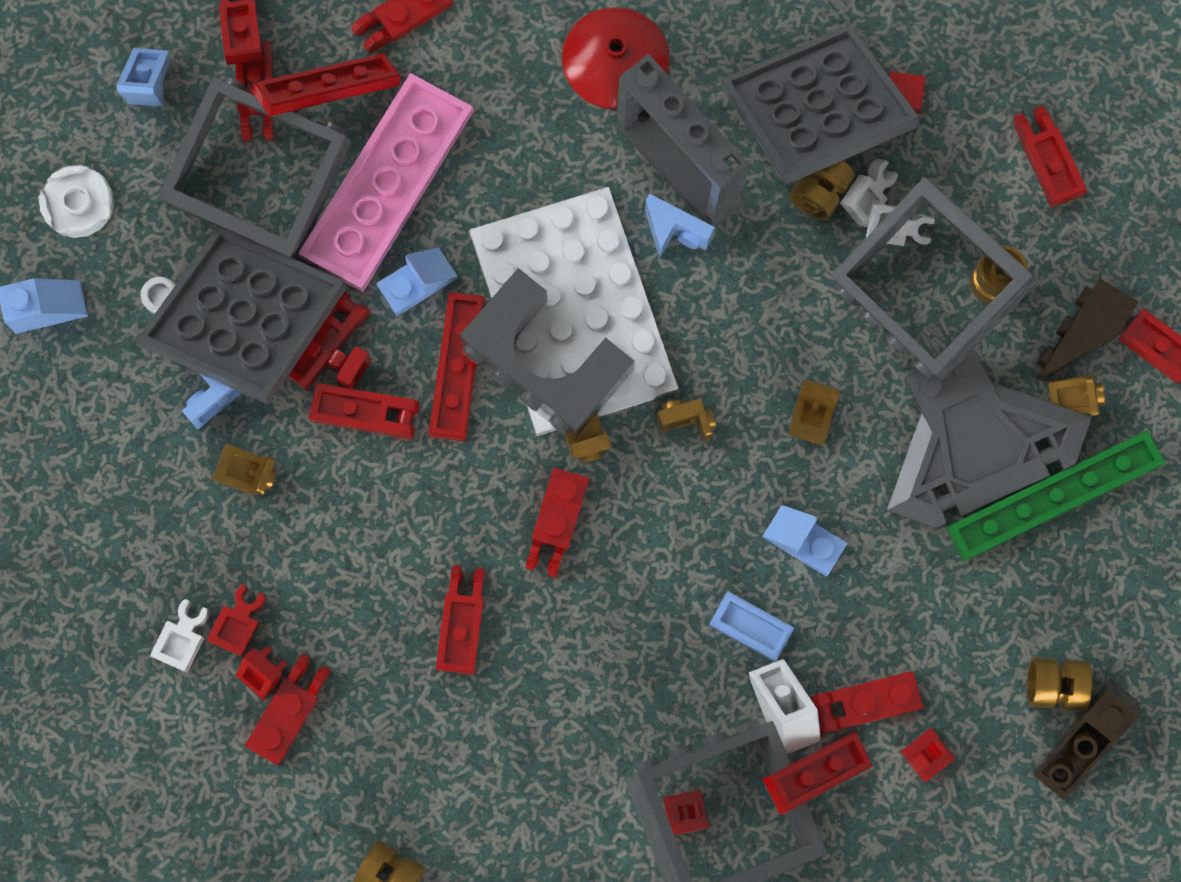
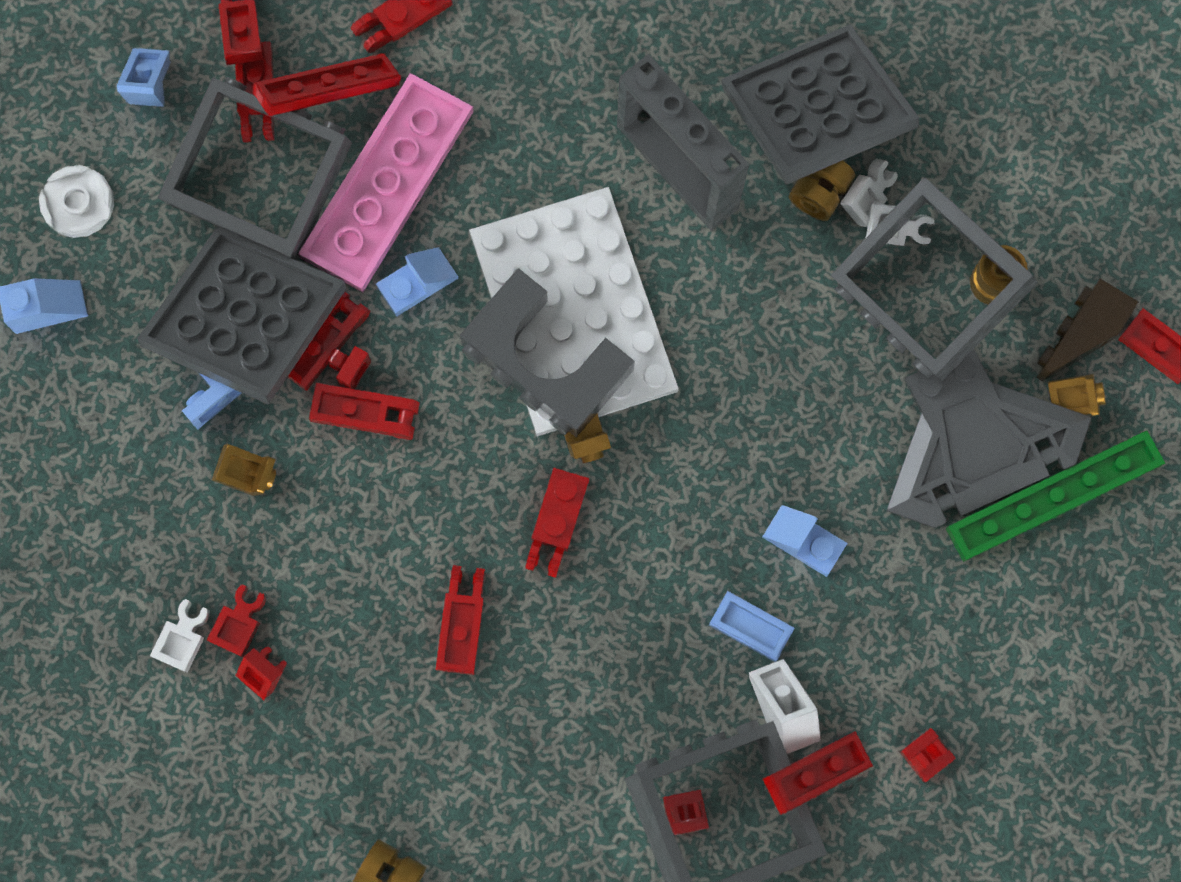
white tile [141,277,175,314] -> none
red hinge [244,654,331,766] -> none
red tile [428,292,486,442] -> none
red dish [562,7,669,110] -> none
light blue slope [645,194,715,258] -> none
pearl gold bracket [657,398,716,443] -> none
pearl gold bracket [788,380,840,446] -> none
red plate [809,671,923,735] -> none
red tile [888,71,926,114] -> none
red hinge [1013,106,1087,208] -> none
pearl gold wheel [1027,657,1092,711] -> none
dark brown slope [1033,679,1141,800] -> none

